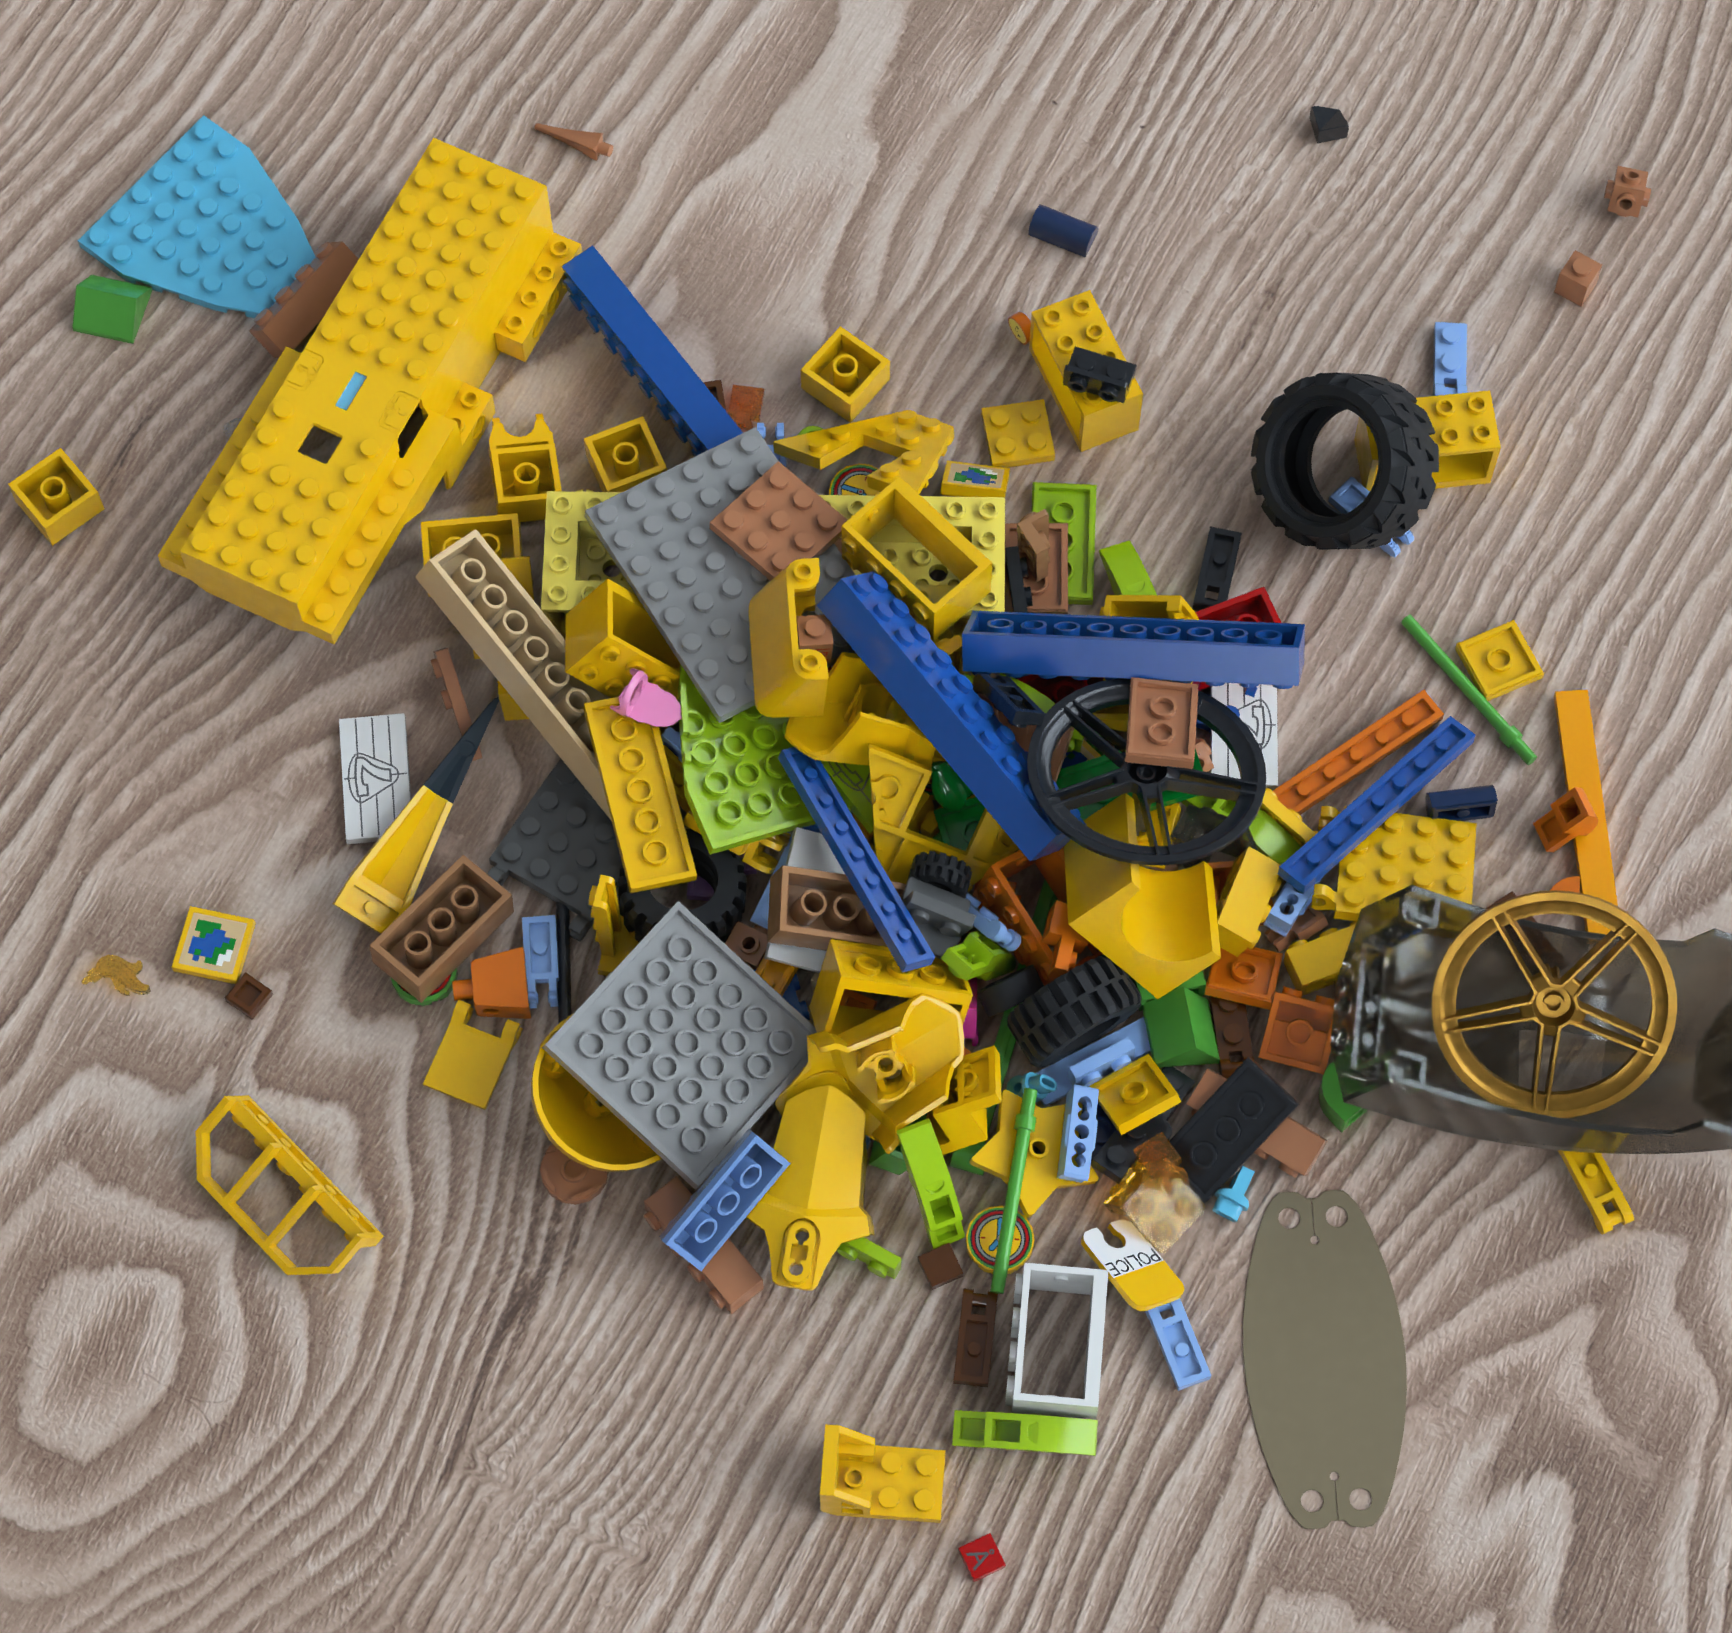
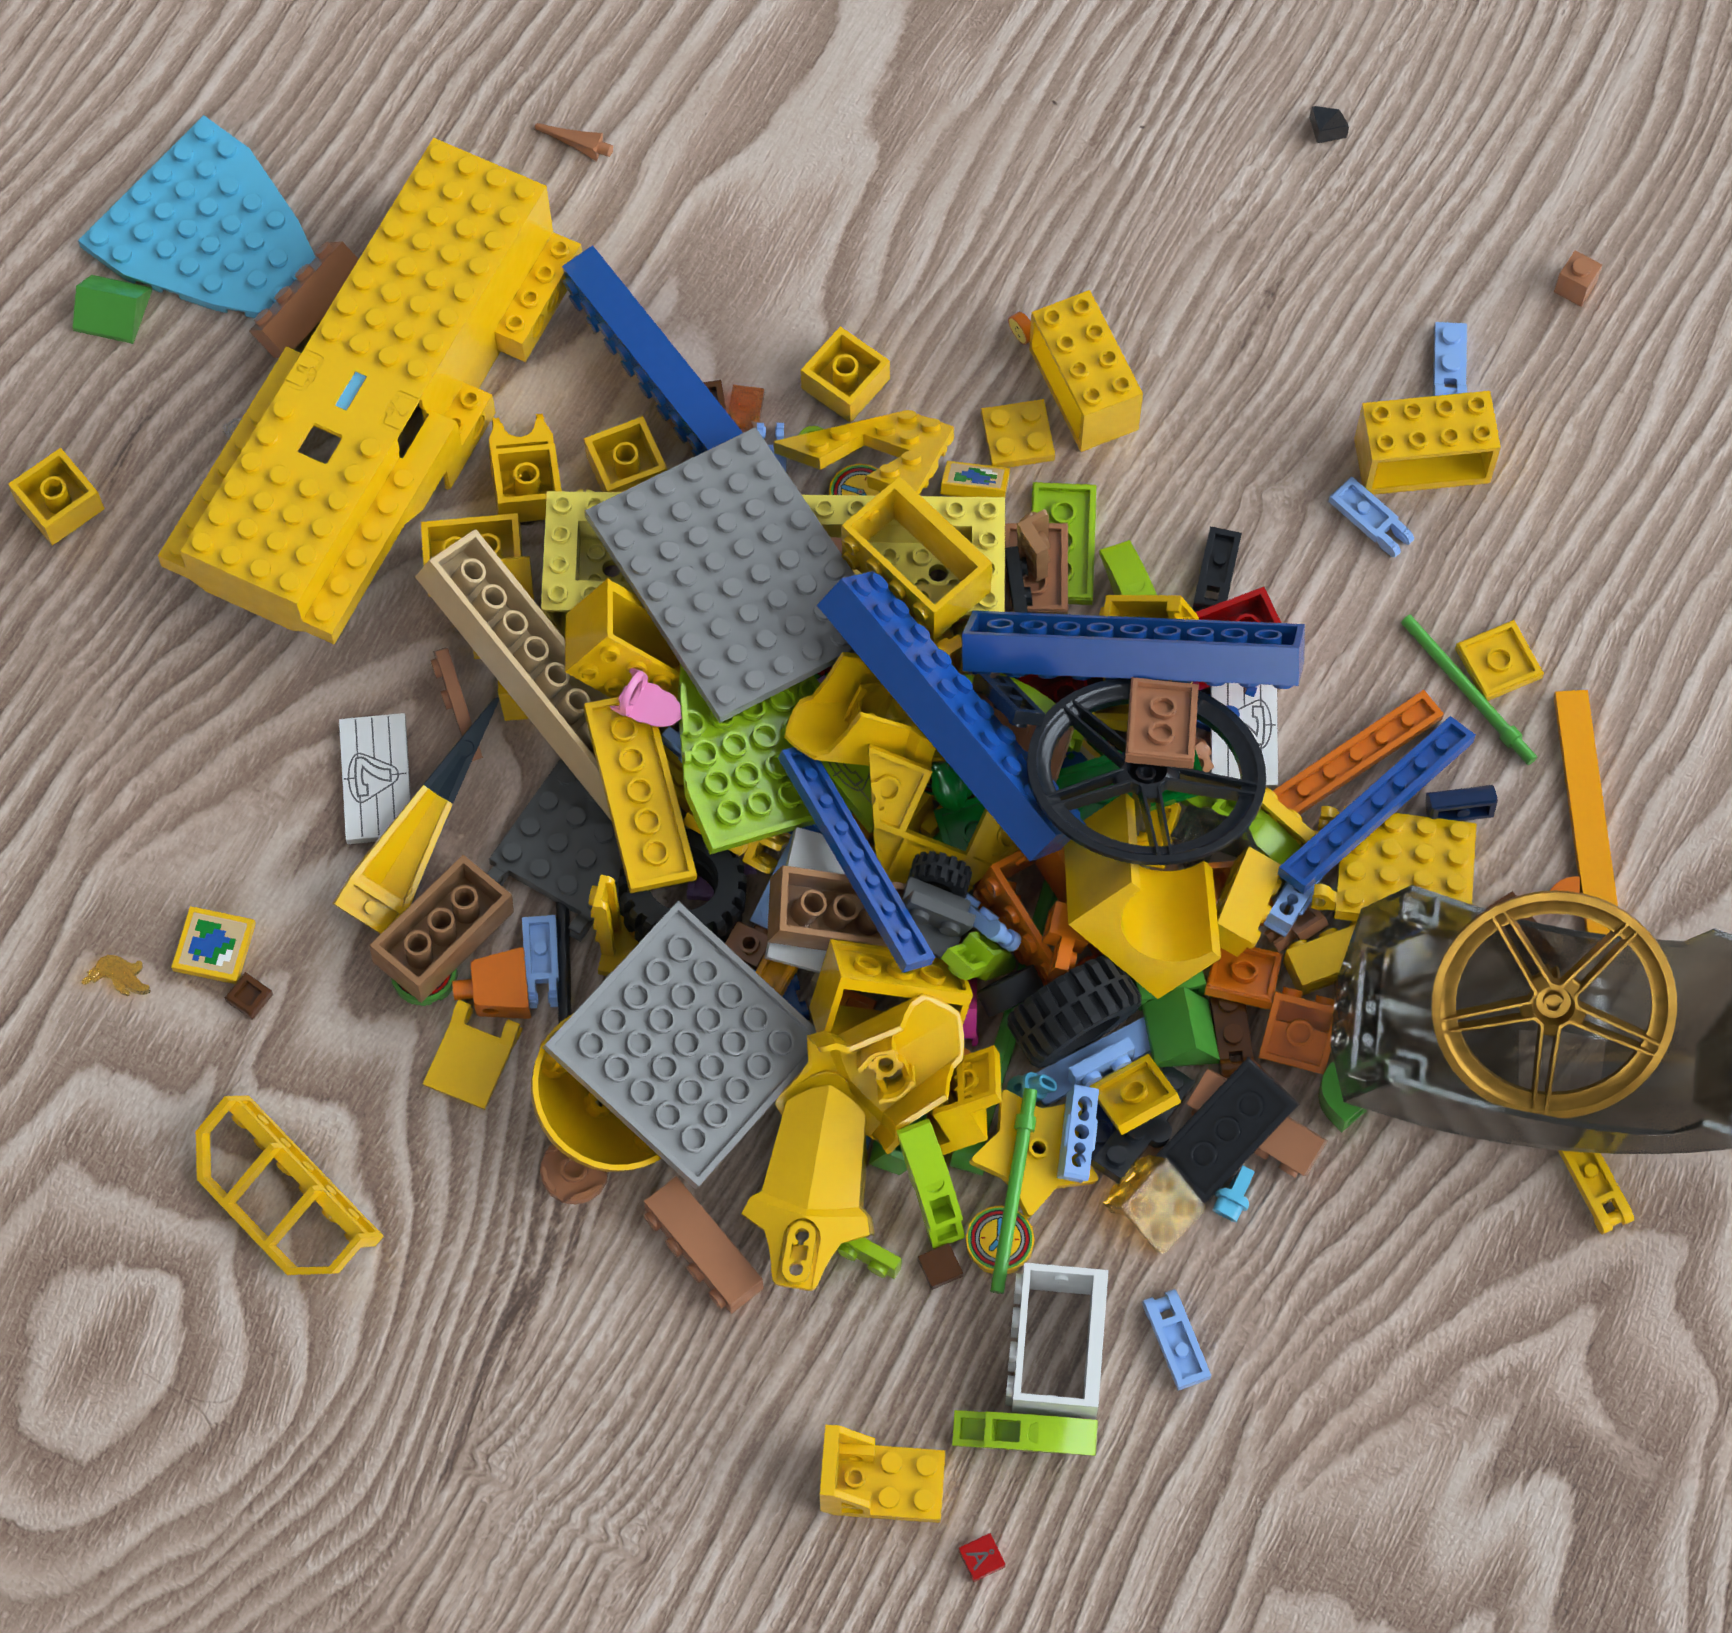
medium blue slope [659,1129,791,1271] -> none
nougat plate [709,461,847,581] -> none
yellow windscreen [748,558,828,718] -> none
nougat brick [796,614,833,663] -> none
reddish brown plate [953,1288,998,1387] -> none
dark blue brick [1028,204,1098,257] -> none
black bracket [1063,346,1137,403] -> none
piece [1081,1220,1184,1311] -> none
clear orange plate [1133,1132,1190,1195] -> none
dark tan piece [1243,1190,1407,1529] -> none
black tyre [1251,372,1439,550] -> none
orange brick [1533,787,1598,853] -> none
nougat brick [1604,166,1651,218] -> none

